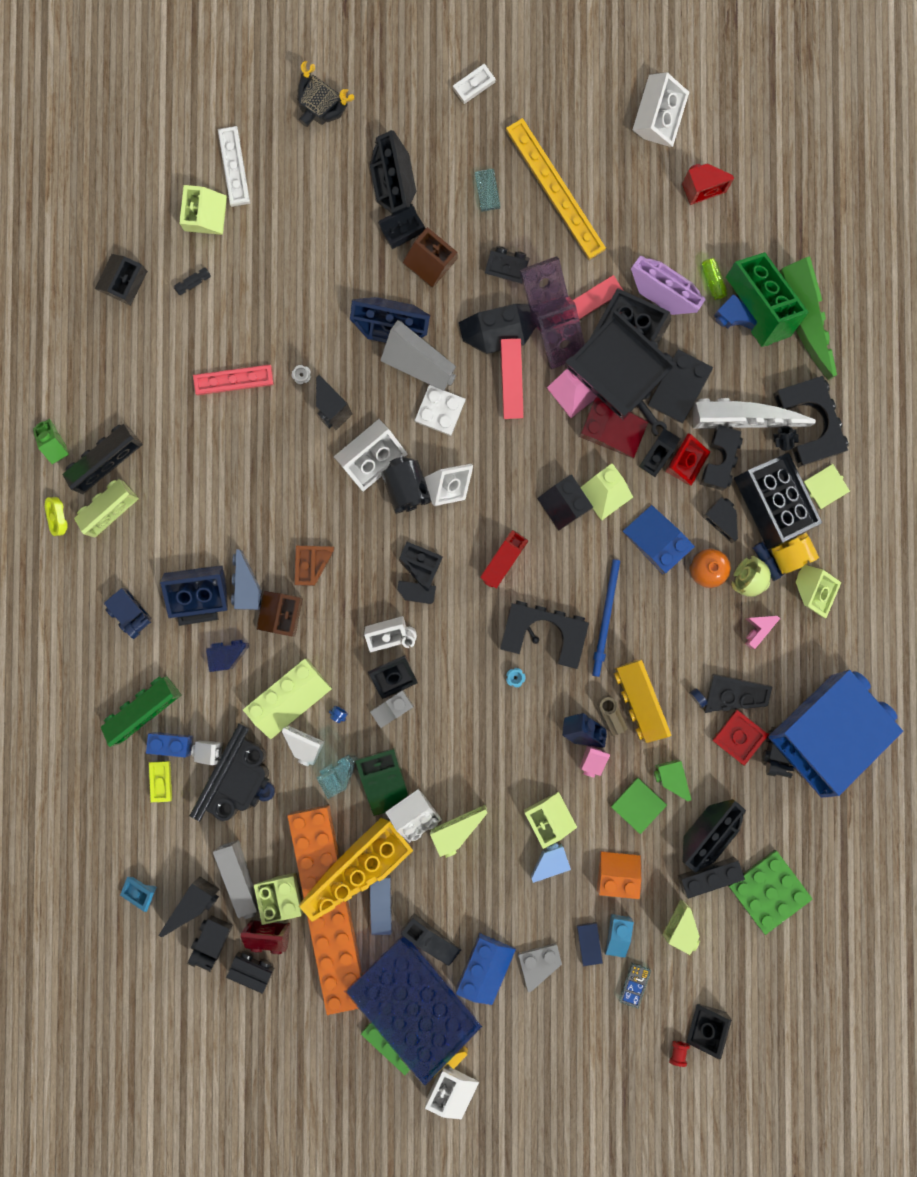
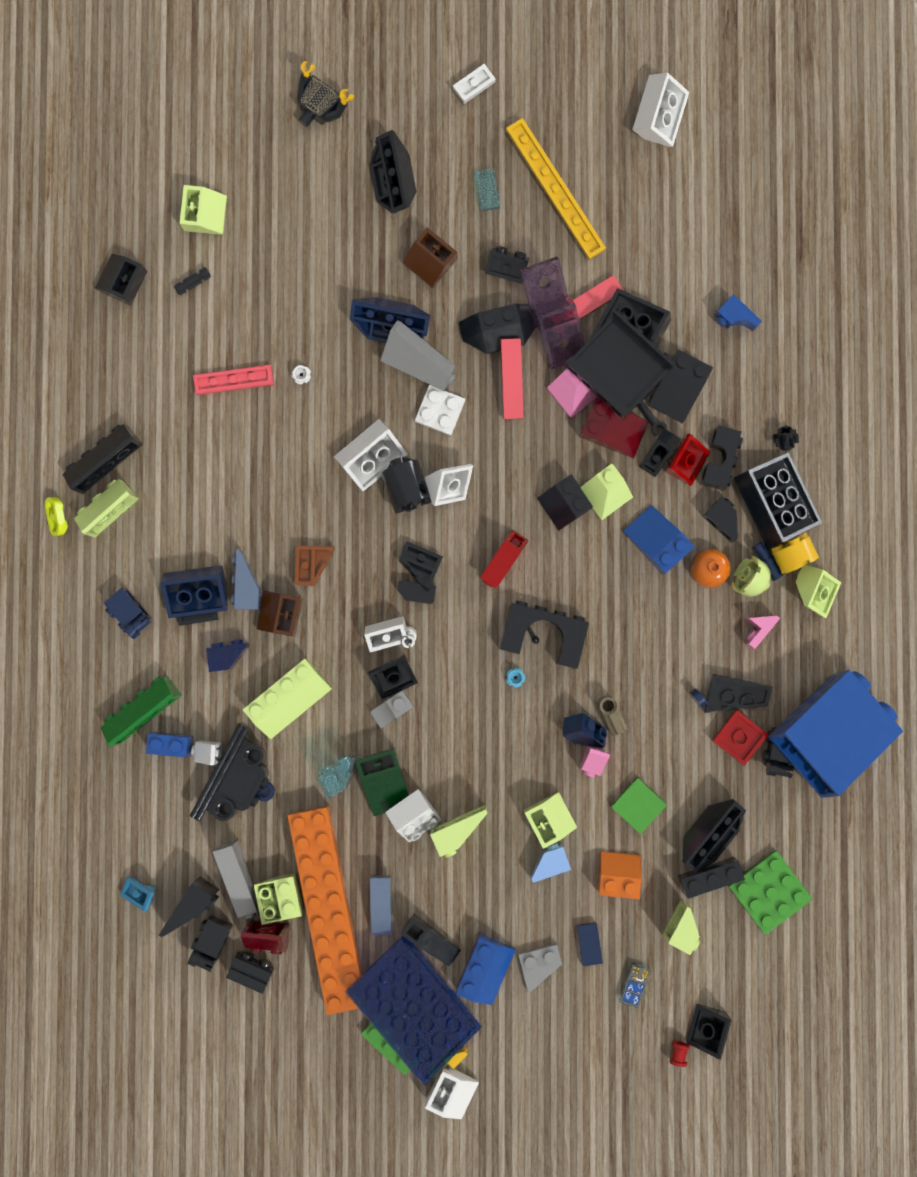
bright green slope [33,419,69,464] -> none
neon yellow plate [149,761,172,802] -> none
white tile [218,126,250,207] -> none
white slope [282,726,324,766] -> none
yellow wedge [299,818,413,922] -> none
black slope [316,375,352,430] -> none
blue plate [329,706,348,723] -> none
black bracket [378,204,426,249] -> none
blue bar [592,559,620,677] -> none
dark azure slope [605,914,634,958] -> none
yellow slope [613,660,672,743] -> none
lavender wedge [631,256,706,315] -> none
bright green slope [654,760,691,801] -> none
red slope [682,163,734,205] -> none
white wedge [693,398,815,429] -> none
clear neon green piece [702,258,727,300] -> none
green hinge [726,252,809,347] -> none
black arch [773,376,849,468] -> none
bright green wedge [779,256,837,380] -> none
yellowish green piece [803,464,850,509] -> none

